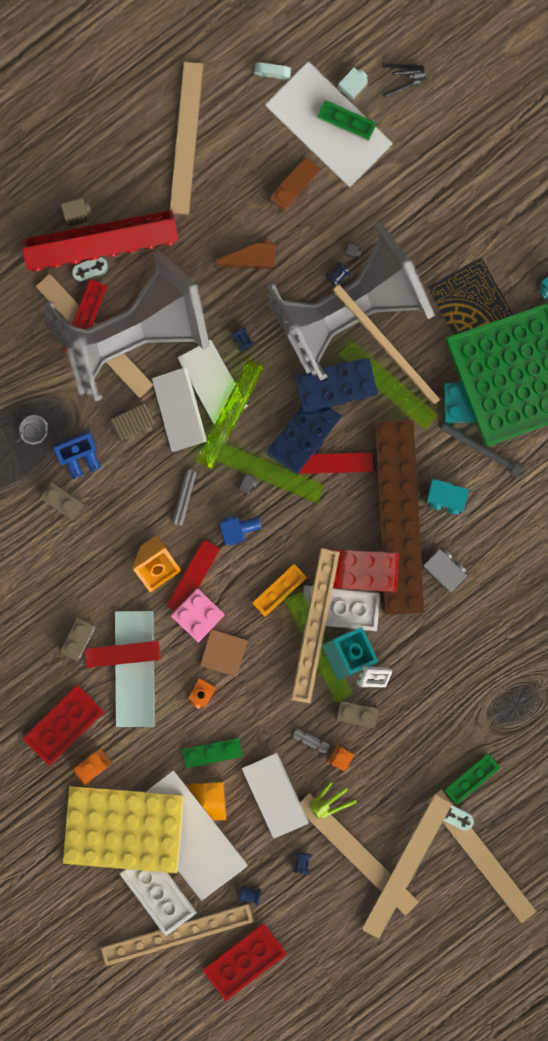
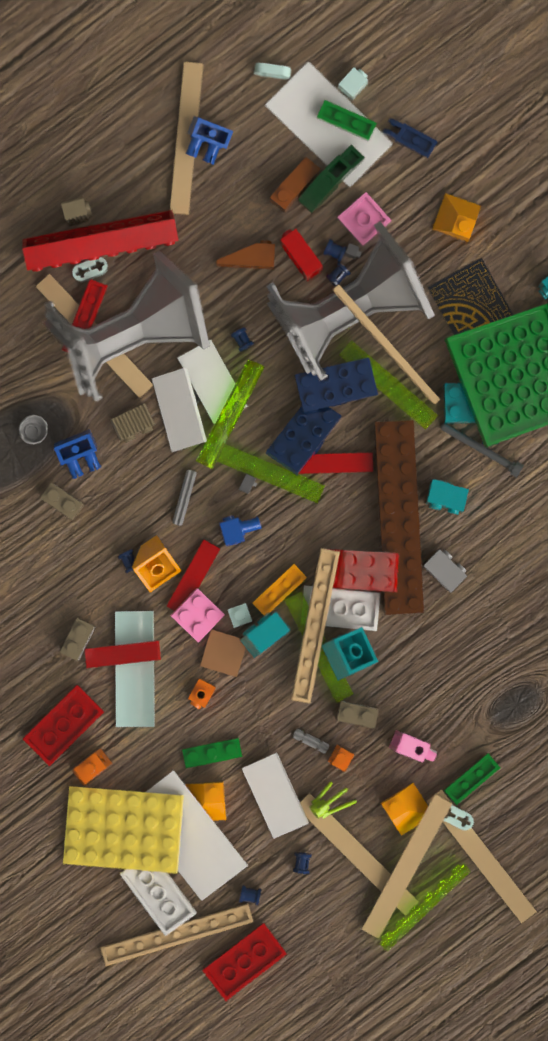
white tile [356,666,393,687] -> none
black plant [383,64,425,97] -> none
none -> dark blue bush [117,549,135,574]
none -> blue brick [185,116,233,165]
none -> light aqua brick [228,603,252,628]
none -> teal brick [240,612,290,658]
none -> red window [280,229,323,282]
none -> dark green slope [298,145,365,213]
none -> dark blue bush [323,239,348,262]
none -> bright pink plate [338,192,391,246]
none -> clear neon green plate [380,863,471,951]
none -> light orange slope [381,783,428,836]
none -> dark blue hinge [382,118,438,159]
none -> bright pink torso [389,730,437,762]
none -> light orange slope [433,193,481,242]

